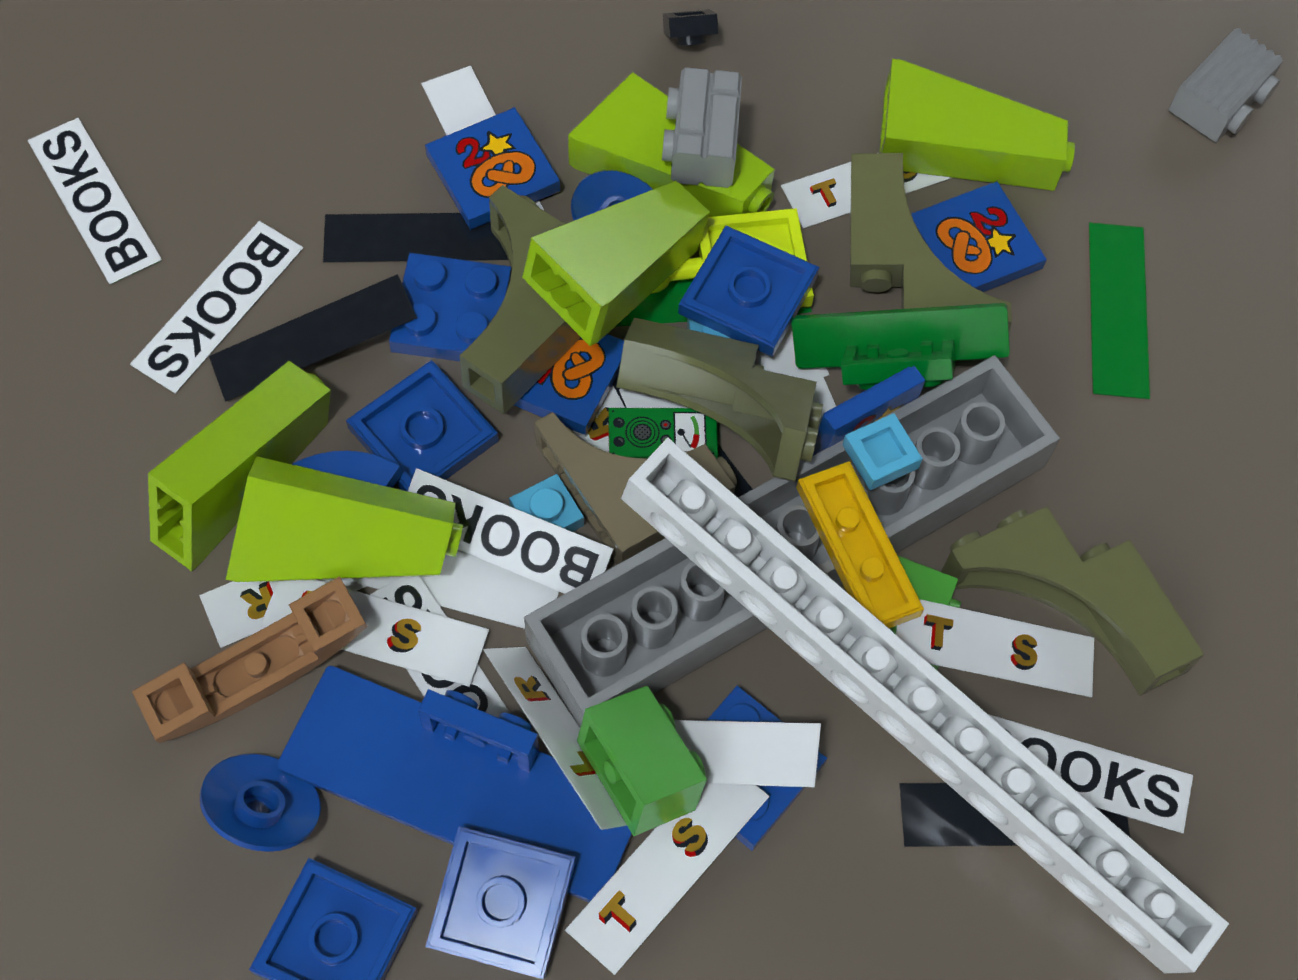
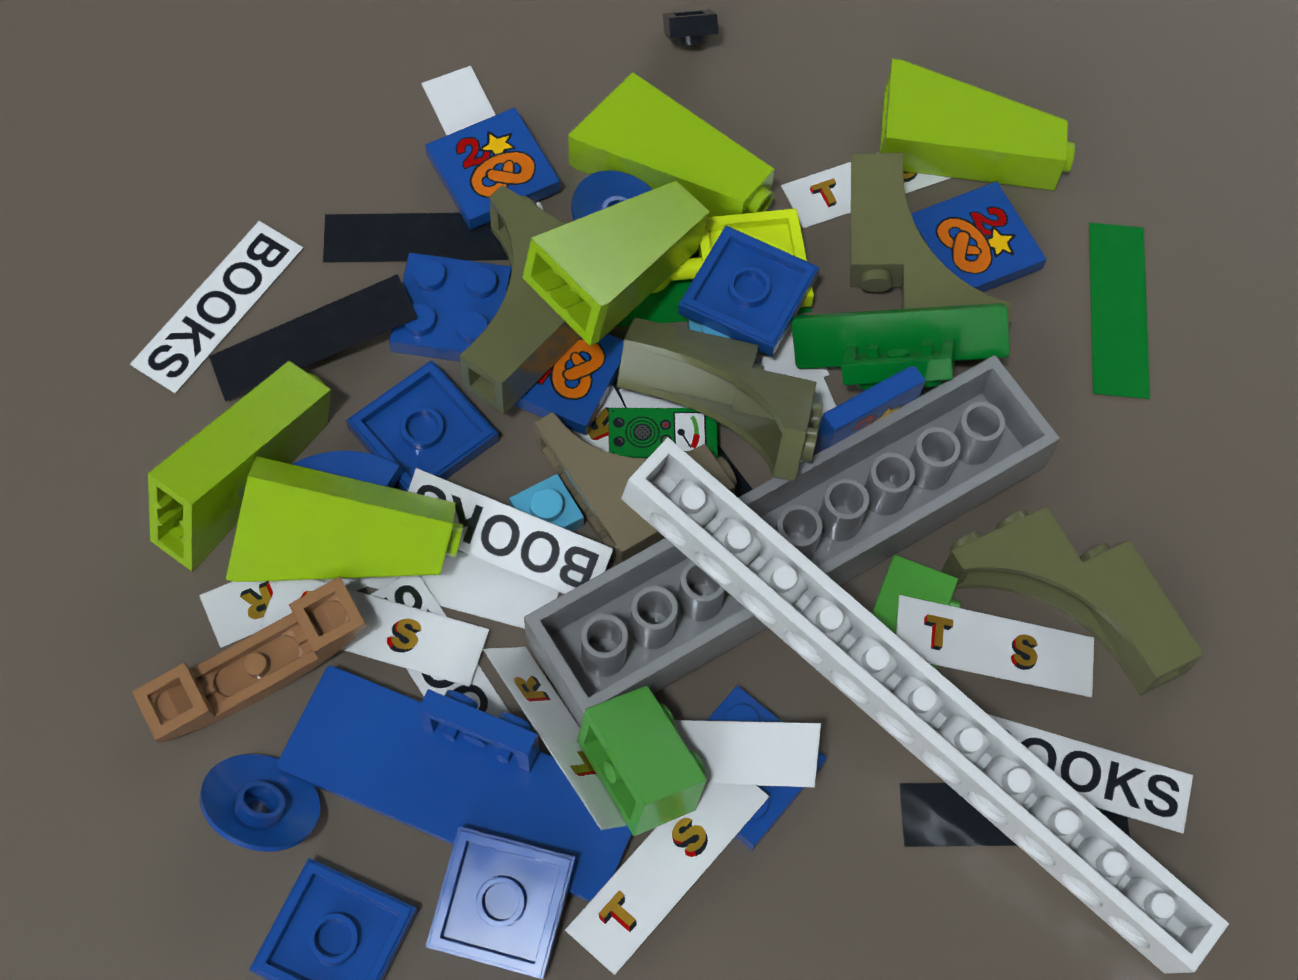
white sticker [27,118,162,285] -> none
light grey brick [662,67,742,188] -> none
yellow tile [796,461,924,628] -> none
medium azure plate [842,413,923,491] -> none
light grey brick [1168,28,1283,143] -> none

